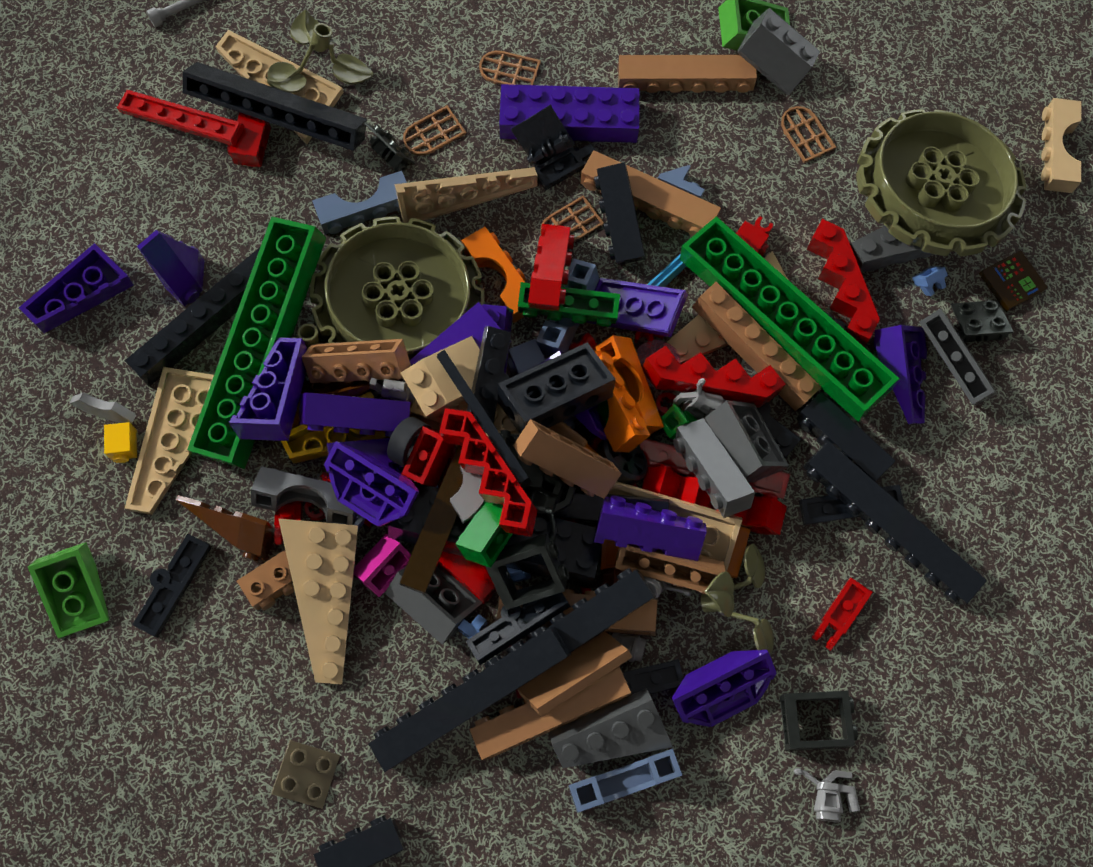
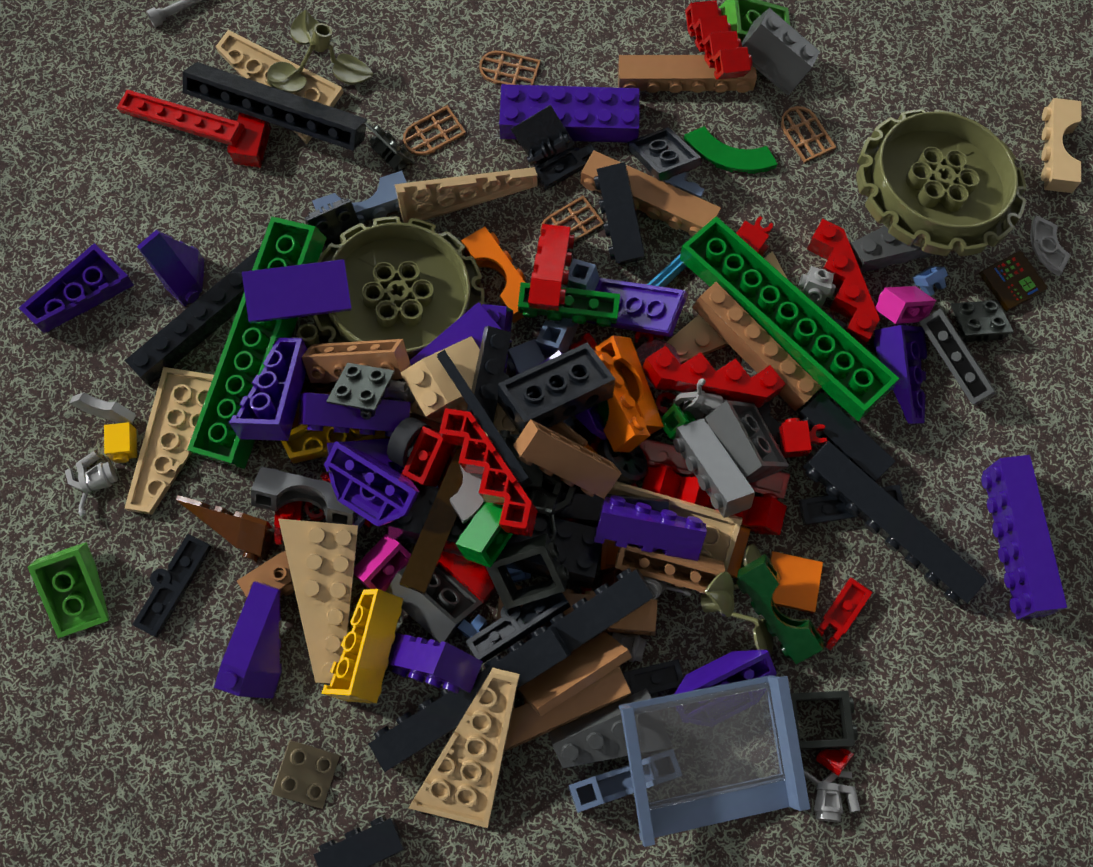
none -> light grey piece [65,451,118,517]
none -> dark purple wedge [214,581,282,699]
none -> dark purple tile [242,259,352,323]
none -> black hinge [304,198,360,253]
none -> yellow wedge [321,589,403,704]
none -> pearl dark grey hinge [326,363,395,420]
none -> dark purple wedge [388,633,483,694]
none -> tan wing [409,668,520,828]
none -> clear piece [619,675,810,847]
none -> black plate [627,127,702,182]
none -> green tile [684,126,778,174]
none -> red brick [685,0,752,80]
none -> dark green arch [736,554,824,665]
none -> orange tile [770,551,823,614]
none -> red brick [779,418,827,458]
none -> light grey brick [798,266,836,308]
none -> red tile [816,749,854,776]
none -> dark pink brick [875,286,936,324]
none -> dark purple brick [981,455,1067,620]
none -> light grey tile [1030,215,1071,276]

